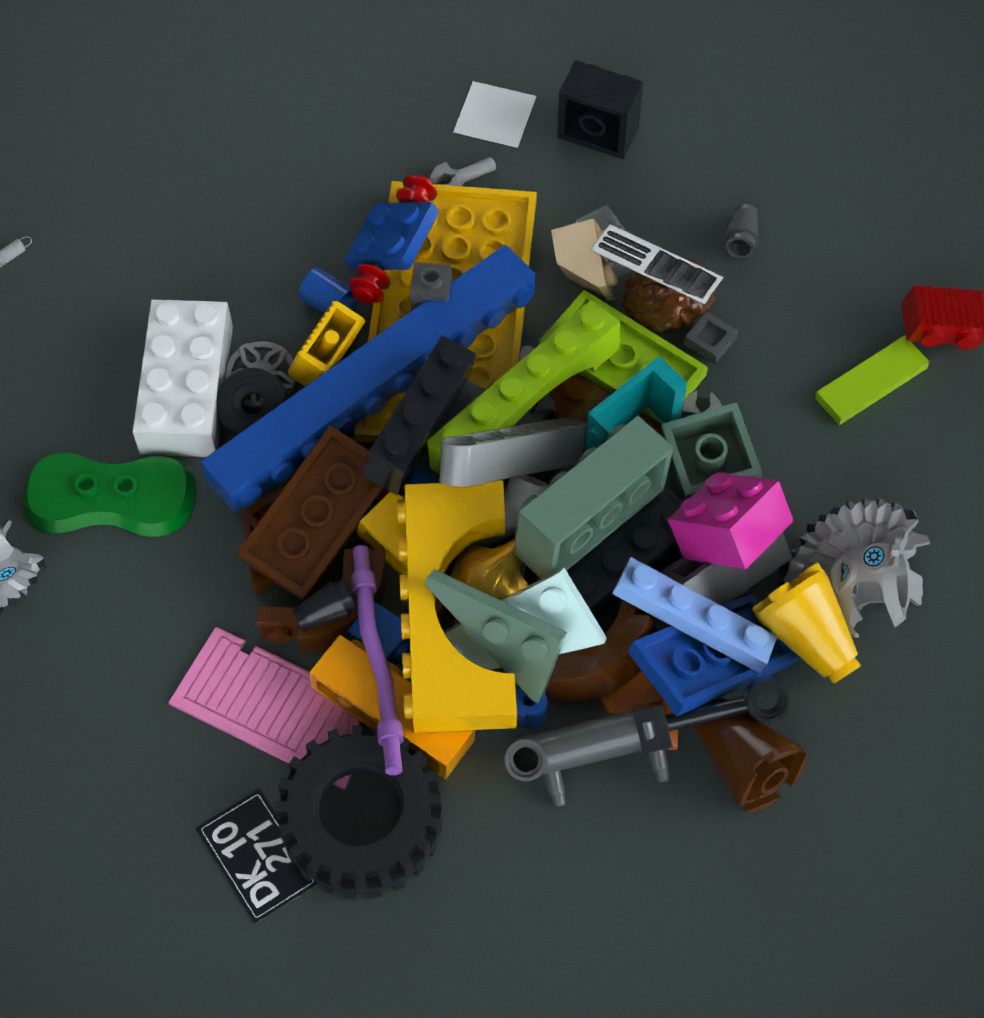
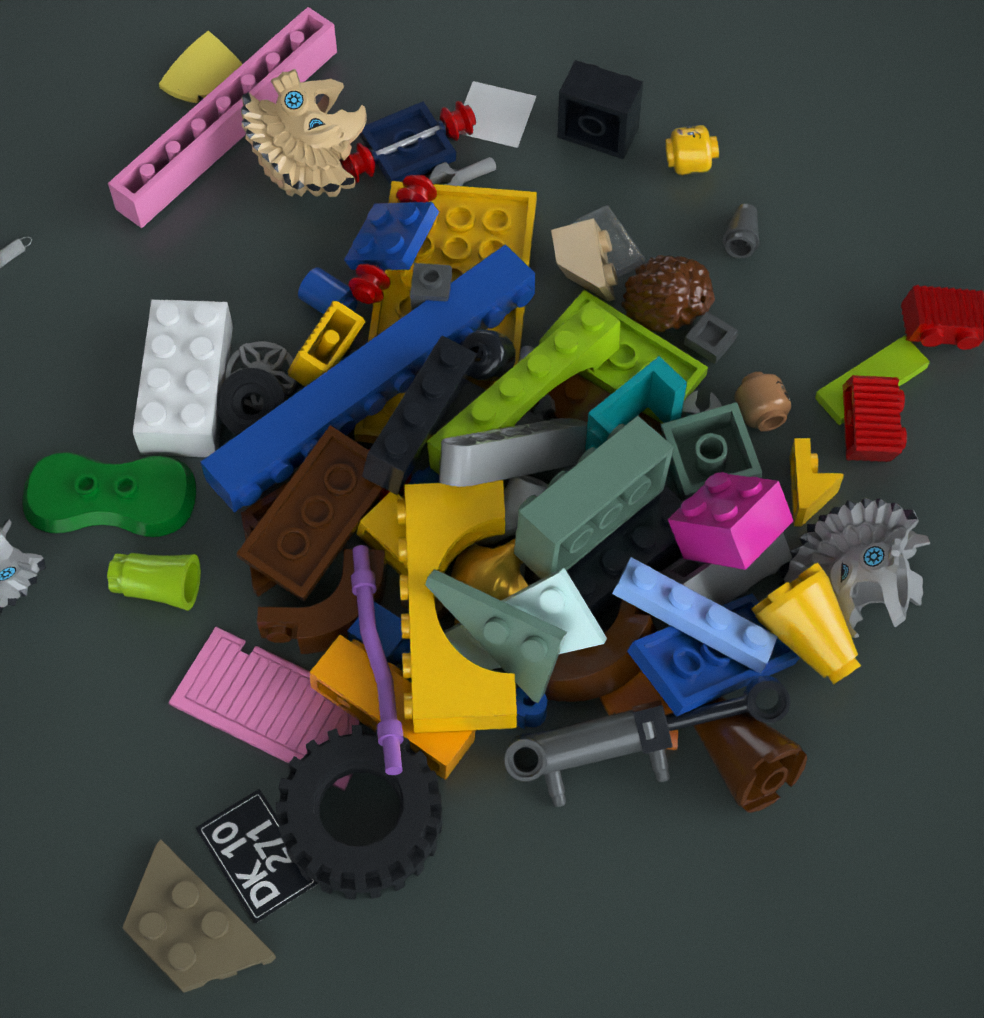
black cone [292,579,358,632] -> none
sticker [592,224,724,304] -> none
none -> lime plant [107,553,201,611]
none -> bright pink brick [108,7,337,229]
none -> dark tan wing [122,840,276,993]
none -> light yellow brick [159,31,242,103]
none -> tan piece [241,69,367,197]
none -> dark blue plate [339,101,476,185]
none -> black head [461,330,516,381]
none -> yellow head [665,125,719,175]
none -> medium nougat head [734,372,792,431]
none -> yellow slope [789,438,844,527]
none -> red brick [843,375,907,462]

